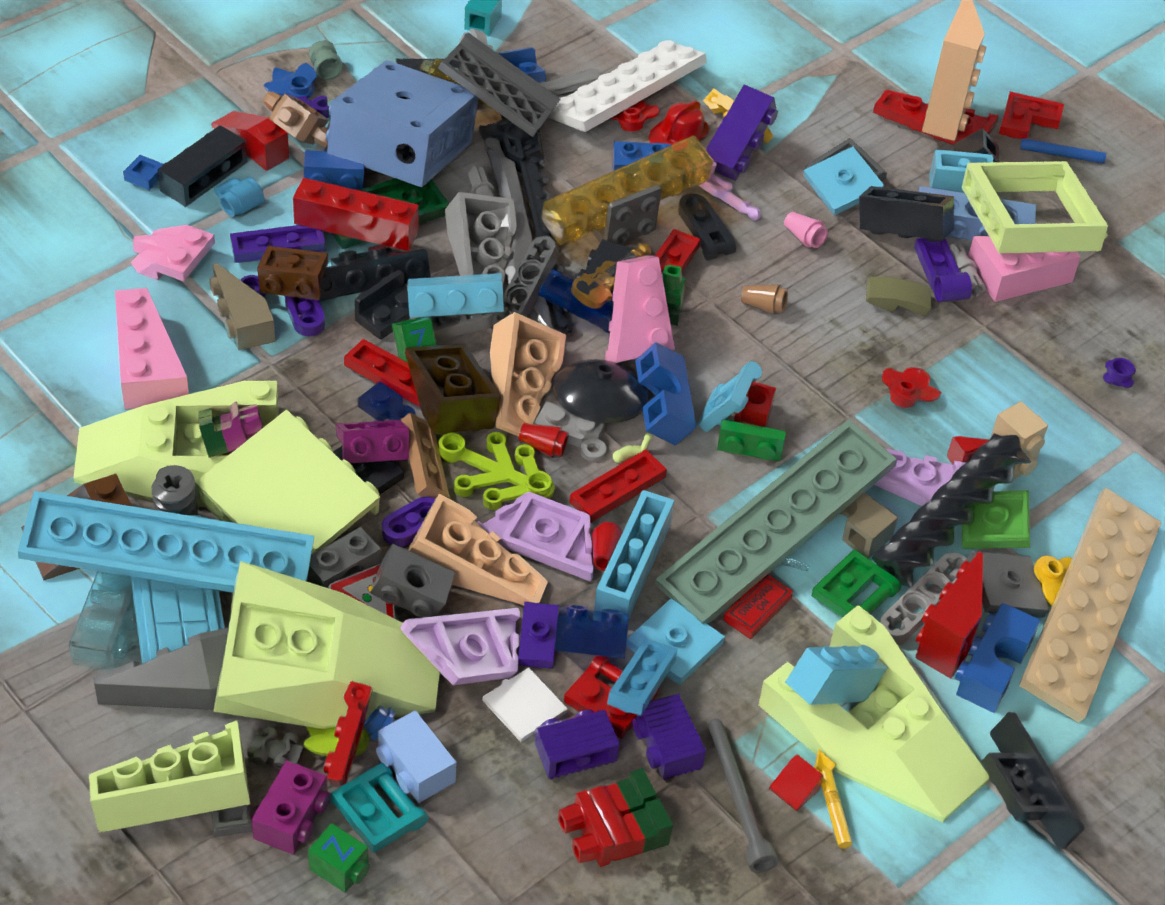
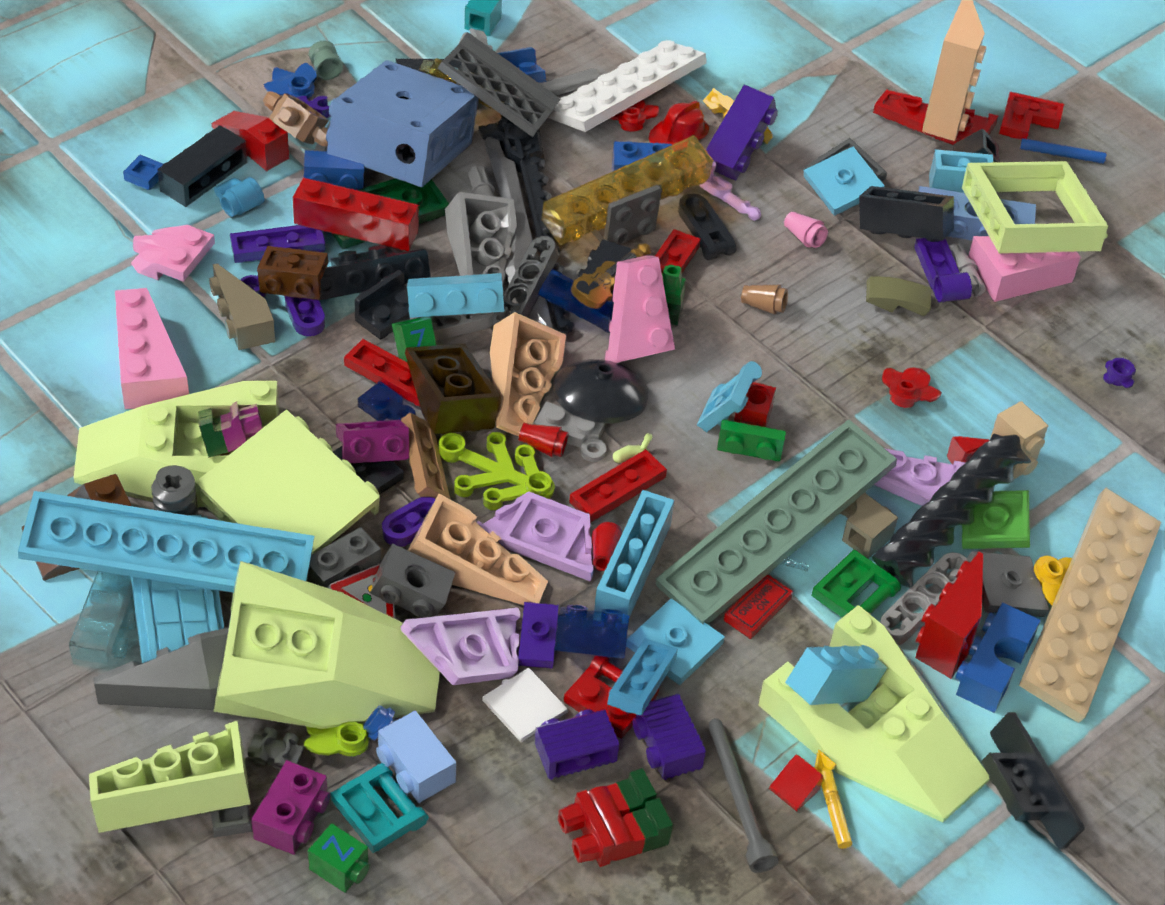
red hinge [324,681,373,787] -> none
blue arch [635,342,696,445] -> none

